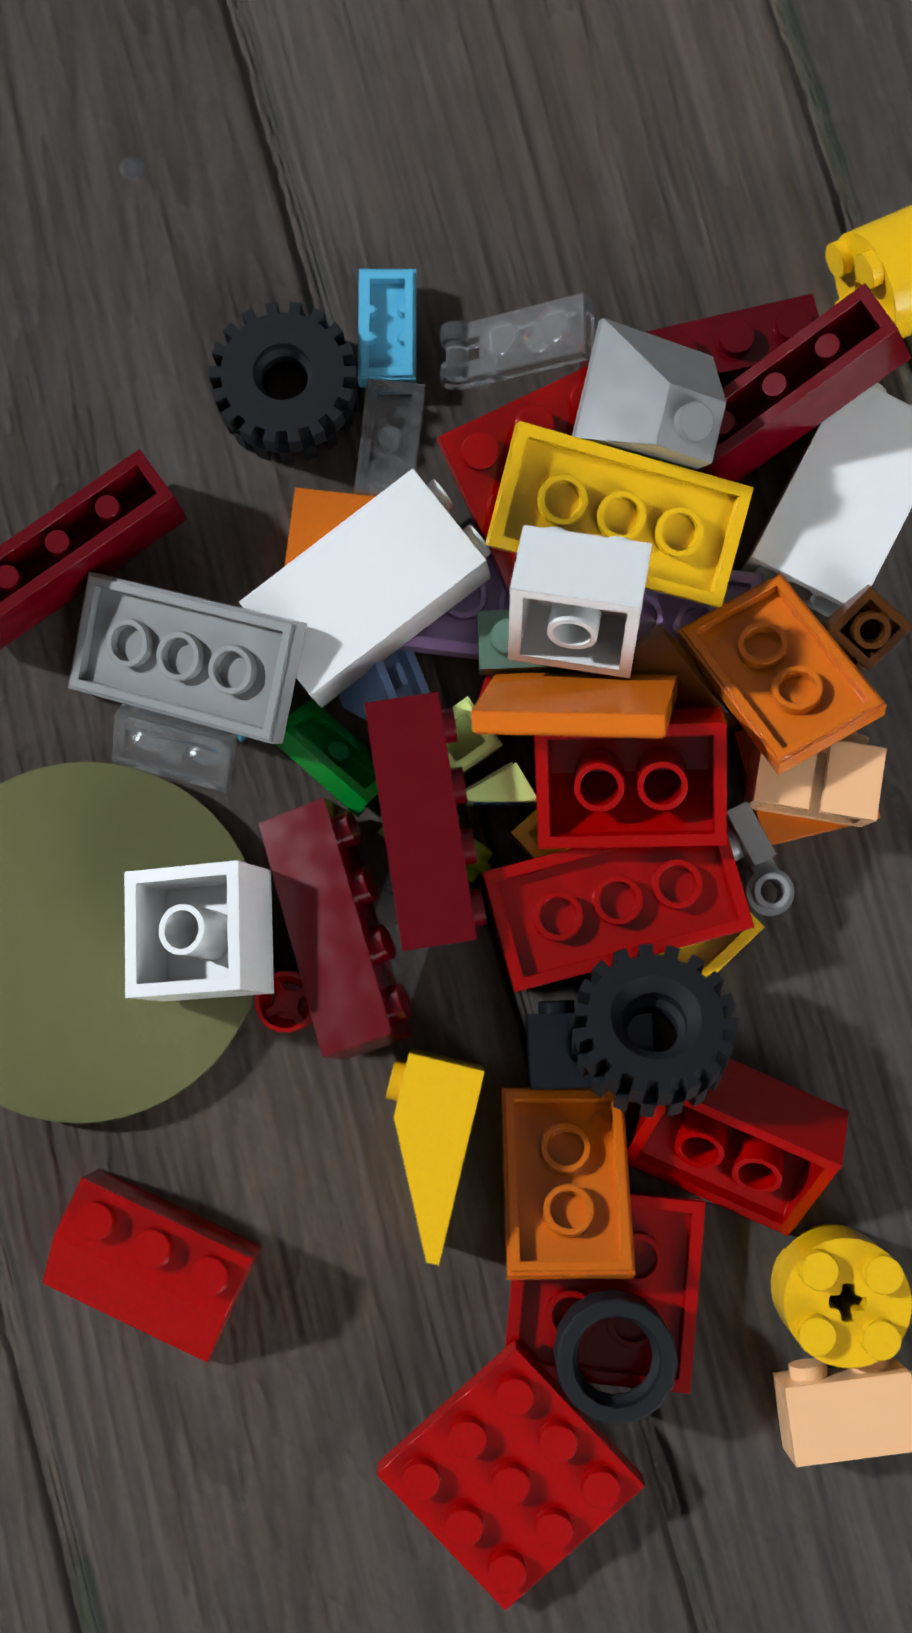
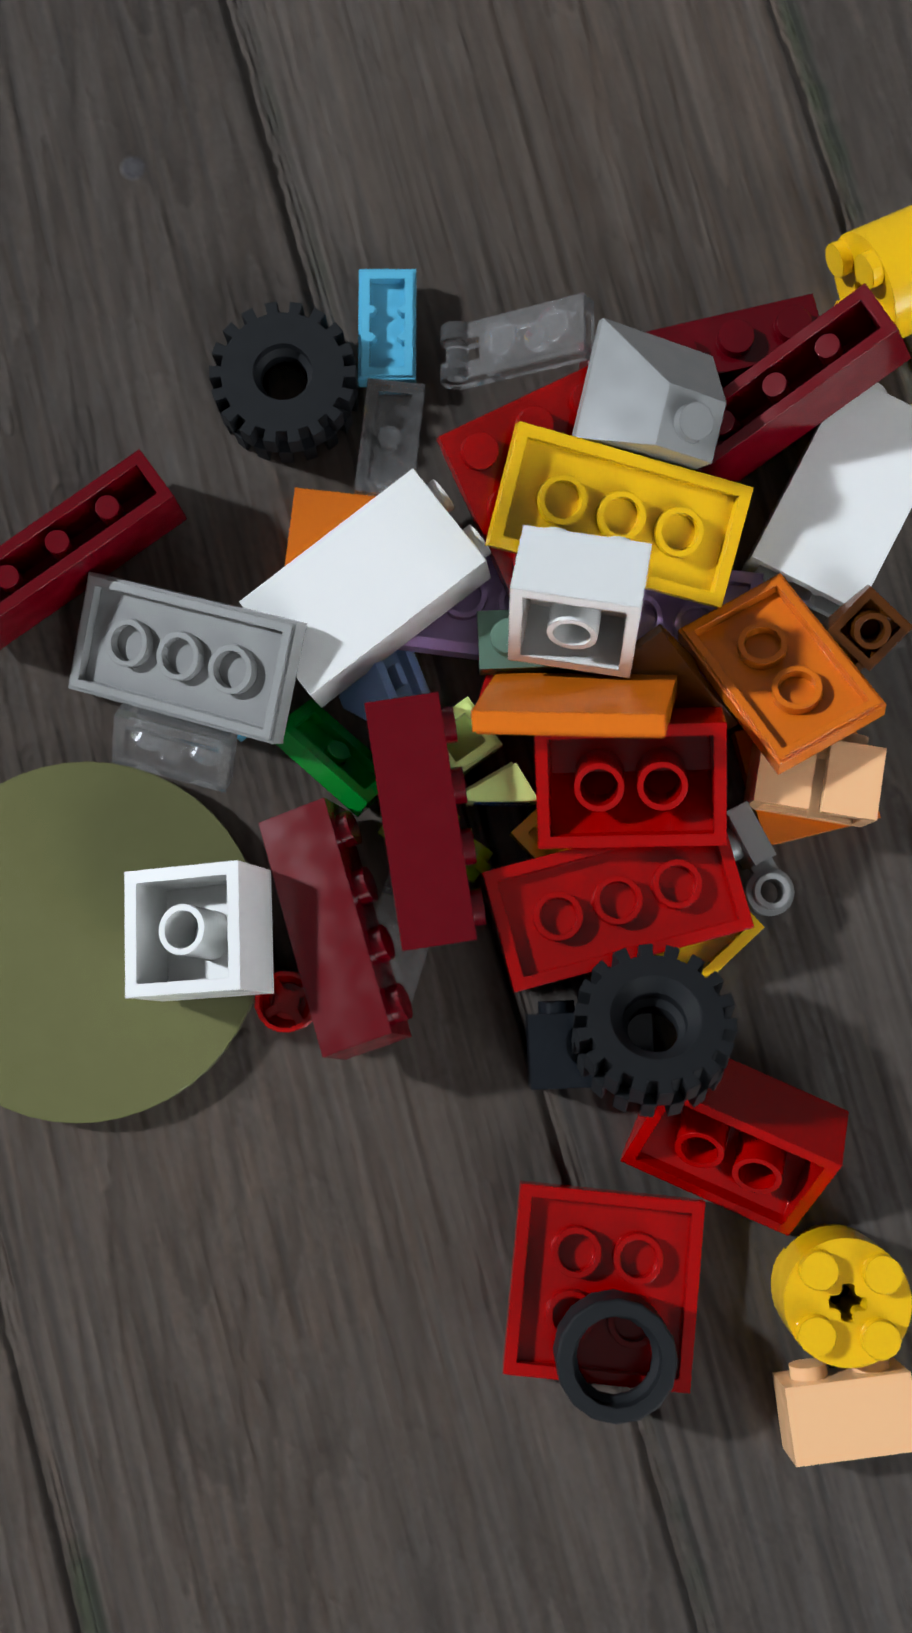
red slope [42,1169,262,1363] -> none
red plate [376,1338,645,1610] -> none
yellow slope [386,1048,485,1266] -> none
orange tile [500,1088,636,1280] -> none

